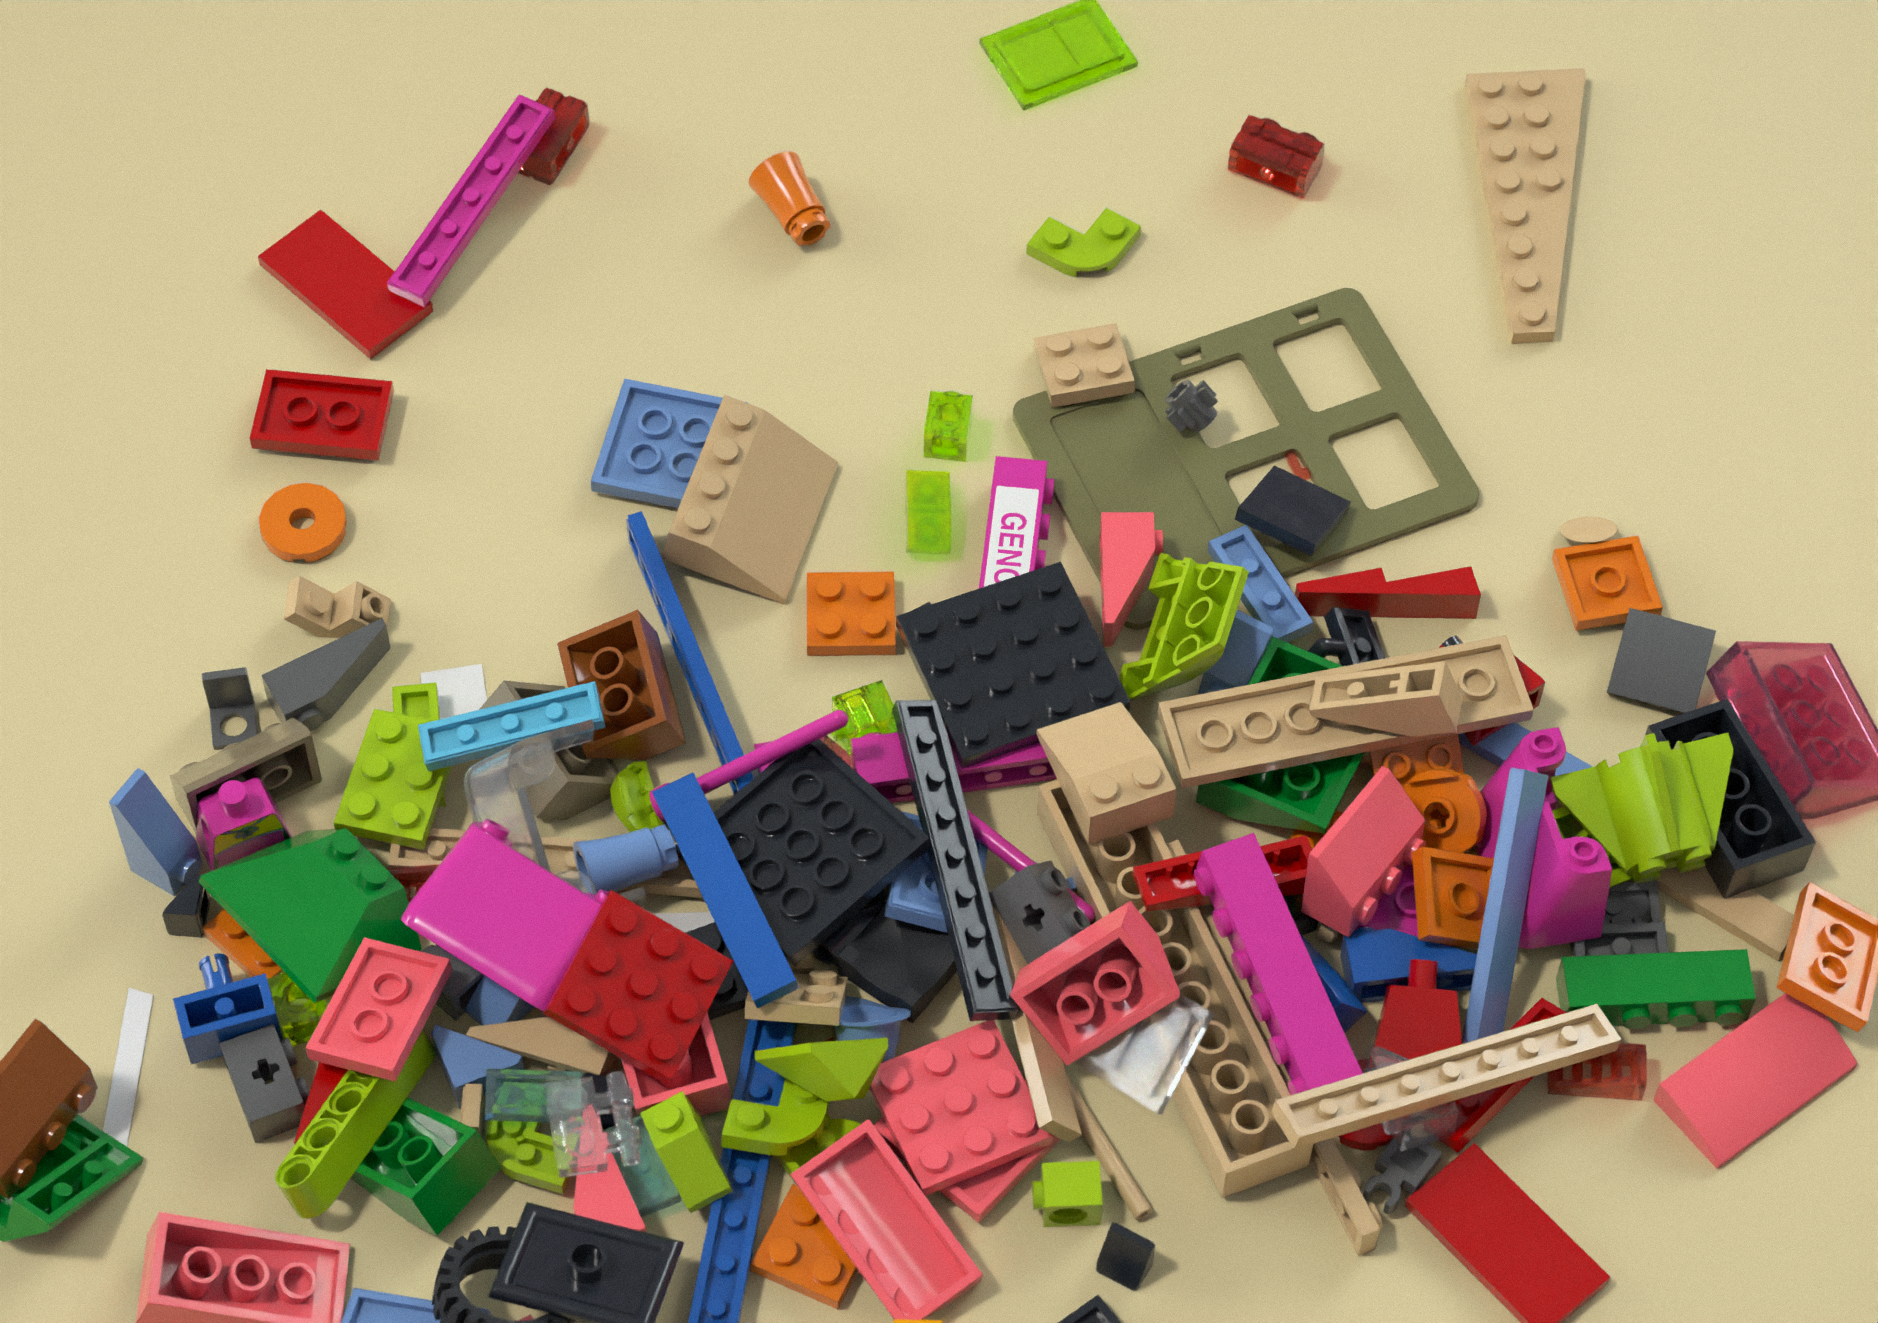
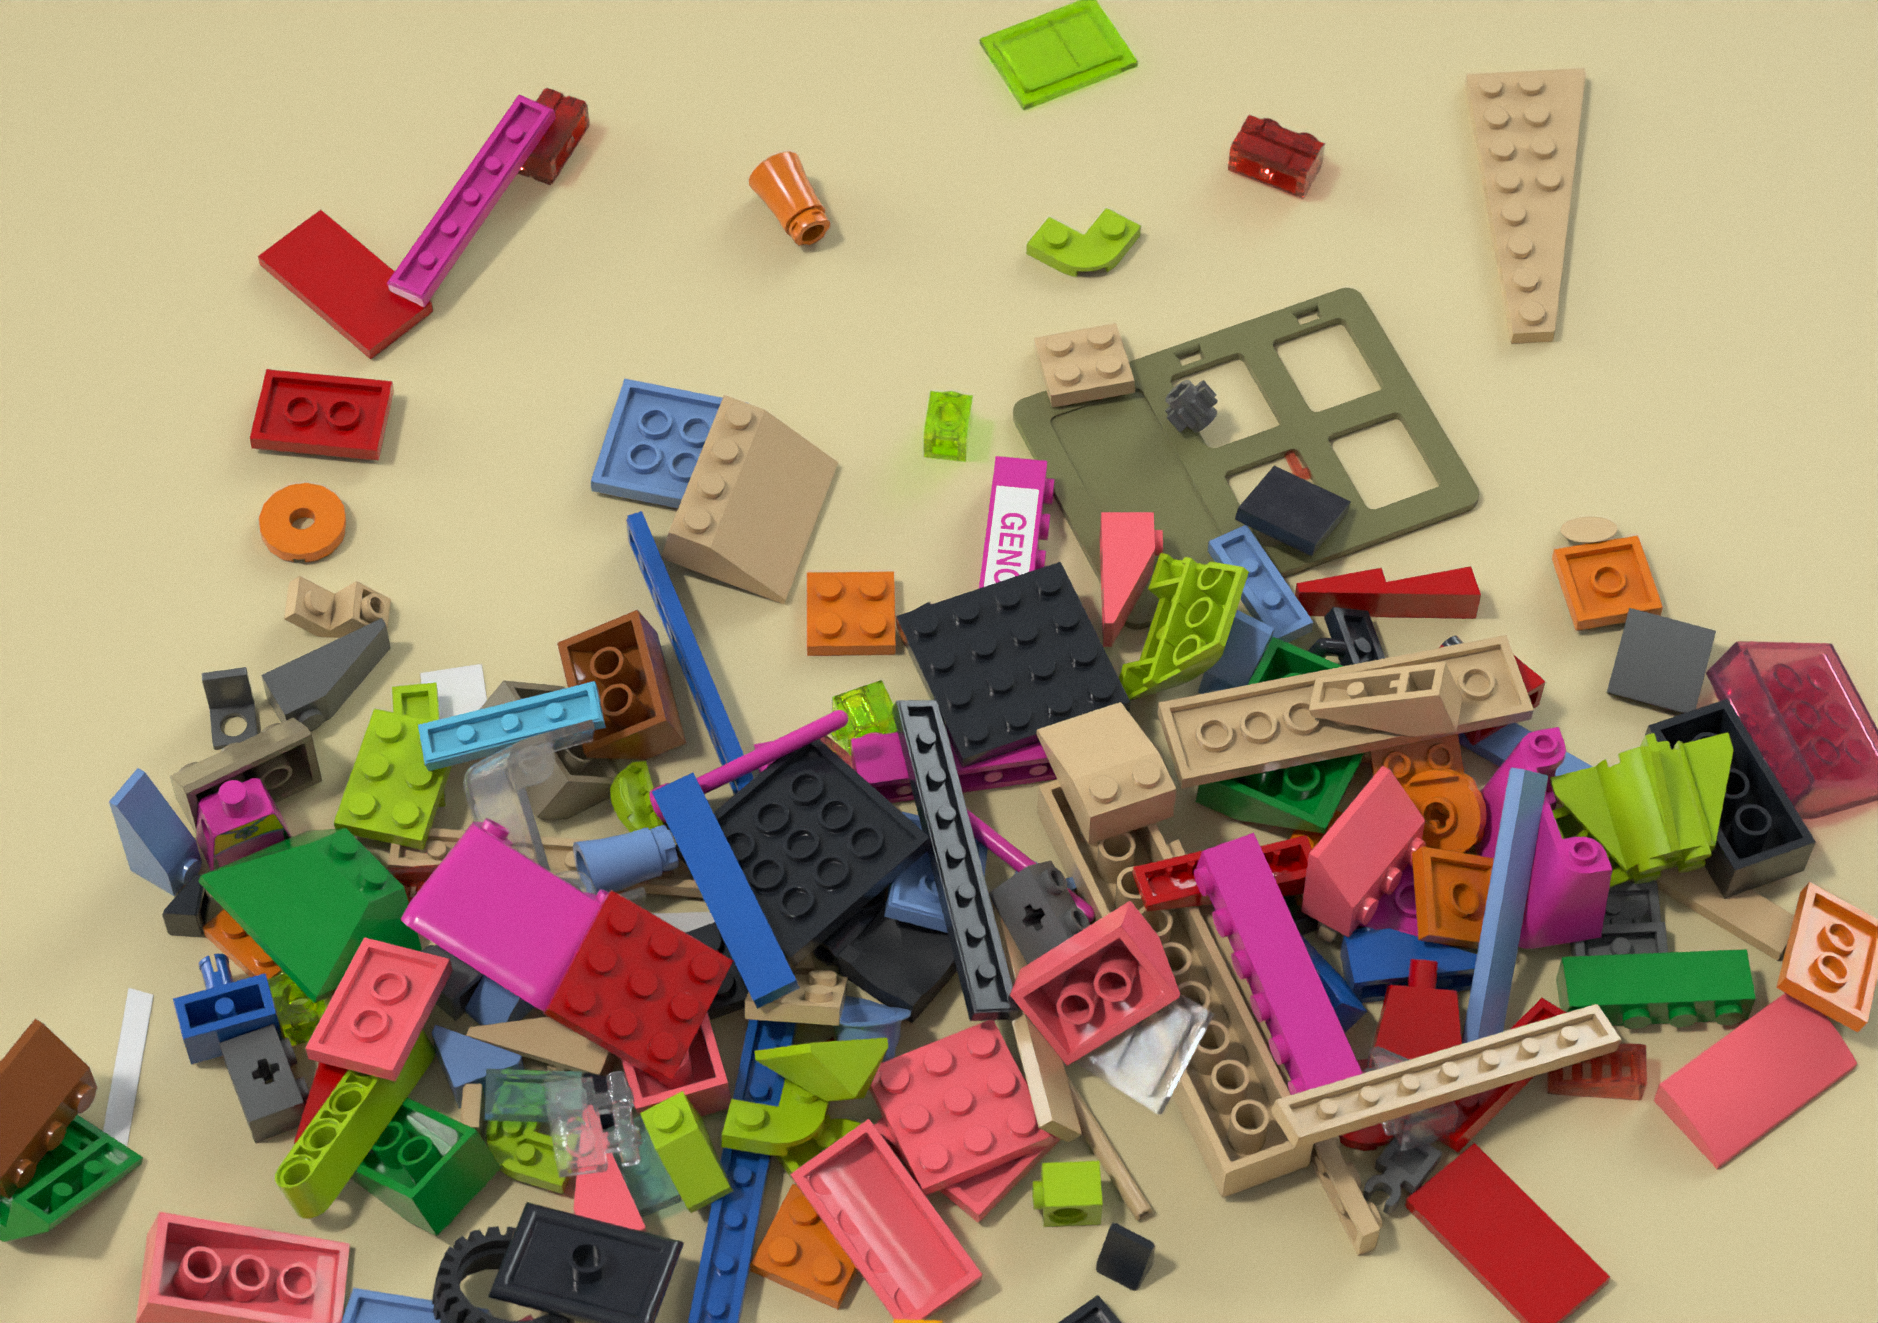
clear neon green slope [905,470,951,554] -> none

